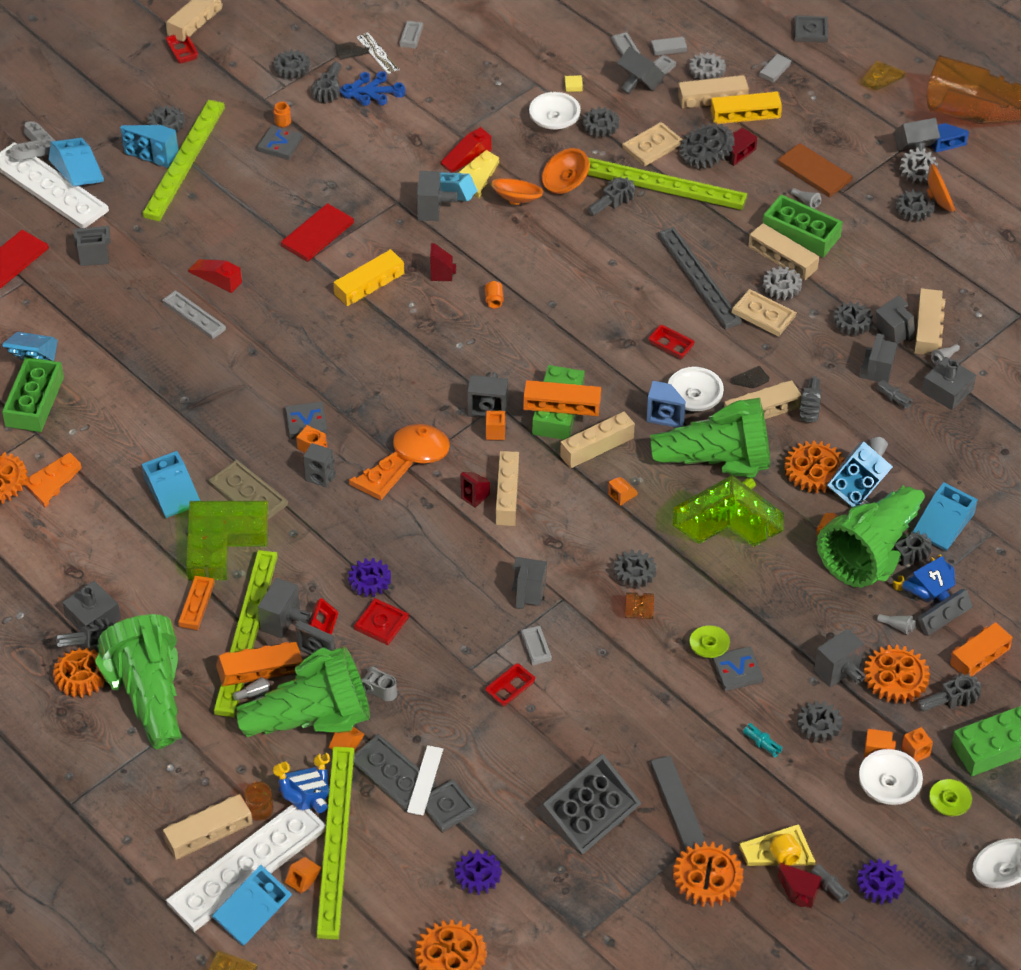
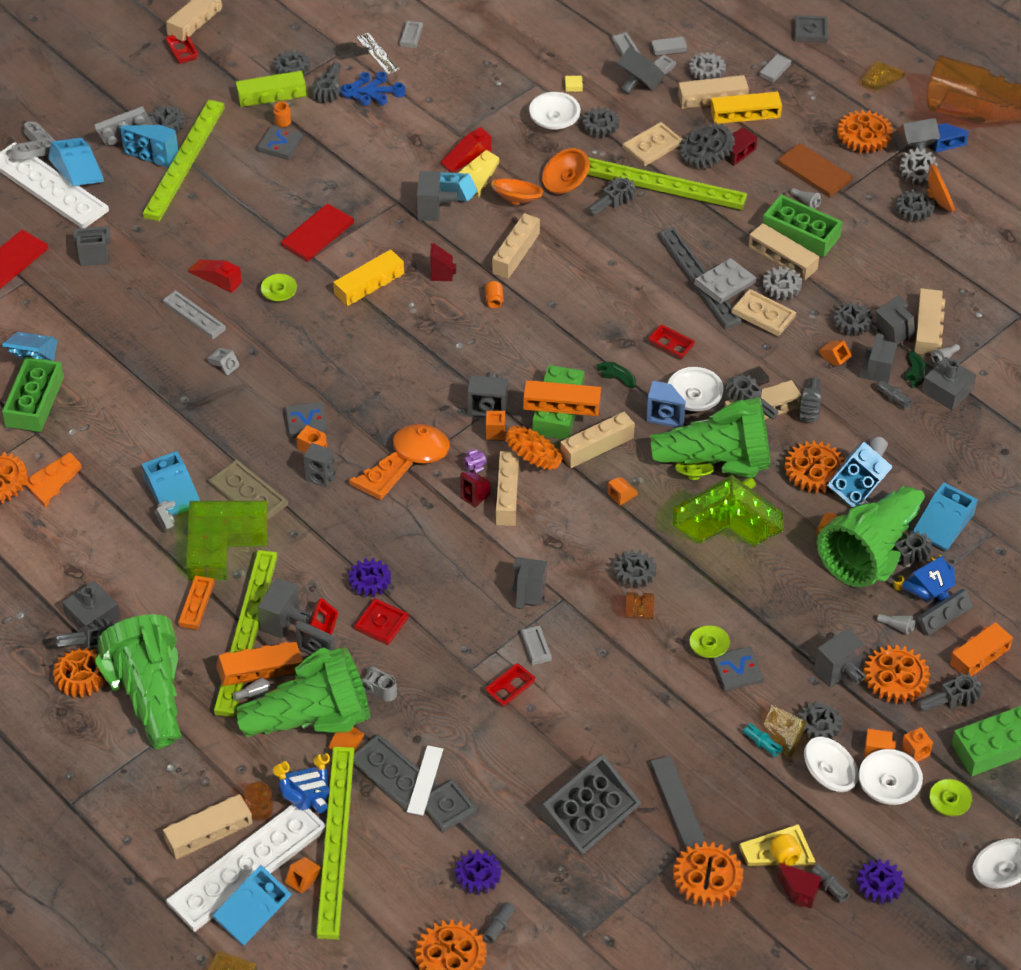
none -> light grey plate [94,106,153,146]
none -> light grey bracket [154,500,175,533]
none -> light grey bracket [207,348,240,375]
none -> lime brick [236,71,307,107]
none -> lime dish [261,274,297,301]
none -> medium lavender gear [463,449,487,473]
none -> dark grey pin [482,902,516,944]
none -> tan brick [492,213,540,279]
none -> orange gear [505,425,563,470]
none -> dark green piece [597,362,636,388]
none -> lime dish [675,462,714,480]
none -> light grey plate [694,258,757,304]
none -> dark grey gear [726,373,778,419]
none -> clear yellow wing [764,705,807,758]
none -> white dish [804,737,859,792]
none -> orange brick [819,340,852,366]
none -> orange gear [837,110,893,153]
none -> dark green piece [905,351,926,388]

